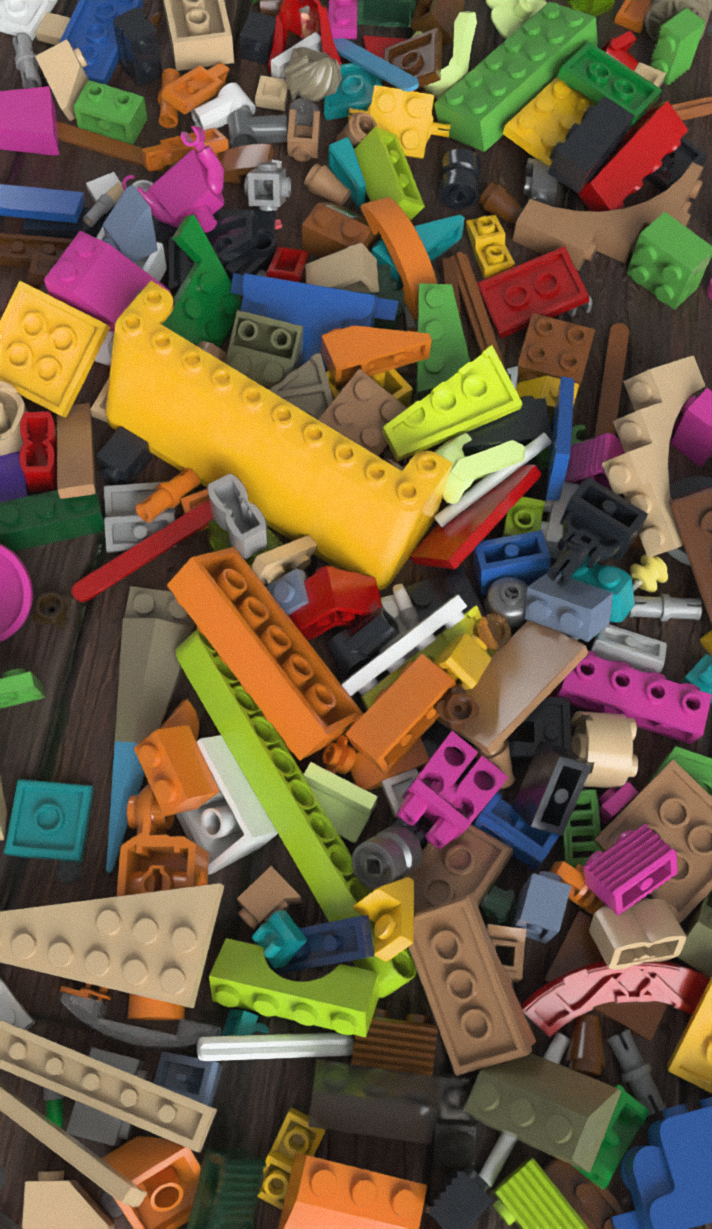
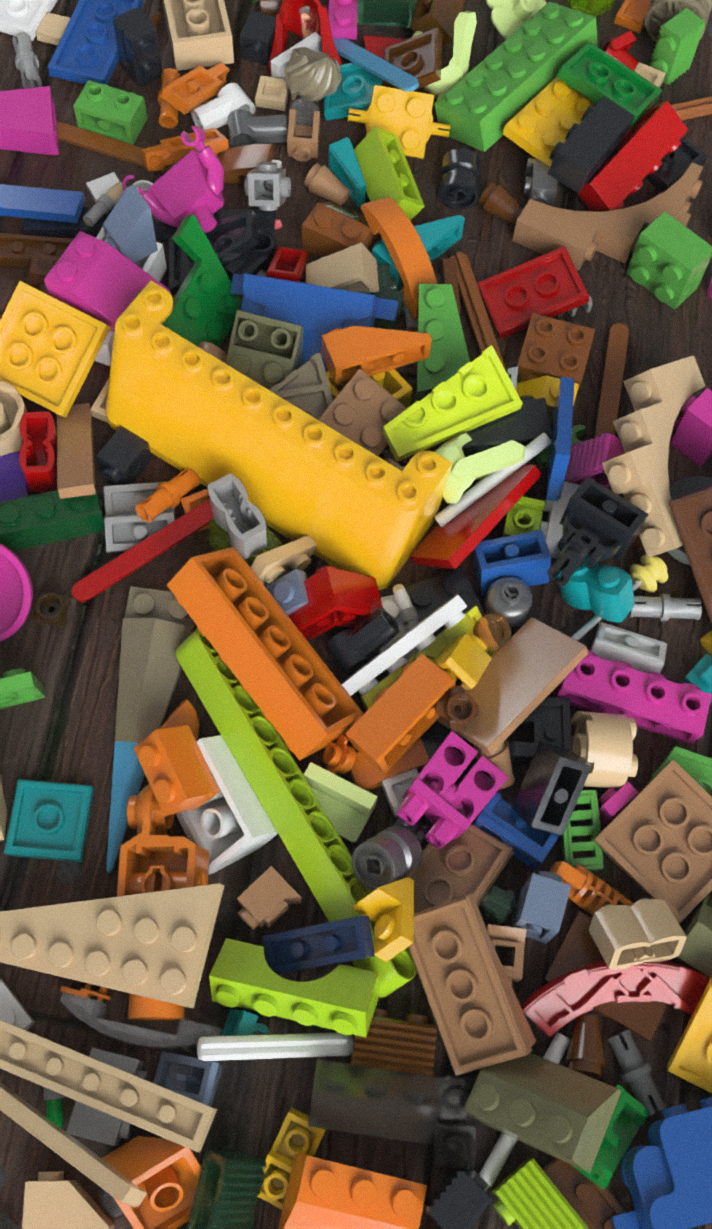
tan slope [35,39,89,121] -> none
teal tile [252,910,307,969] -> none
medium nougat cone [337,113,377,147] -> none
yellow slope [466,215,515,279] -> none
sand blue brick [525,574,613,642] -> none
dark pink brick [583,824,677,915] -> none

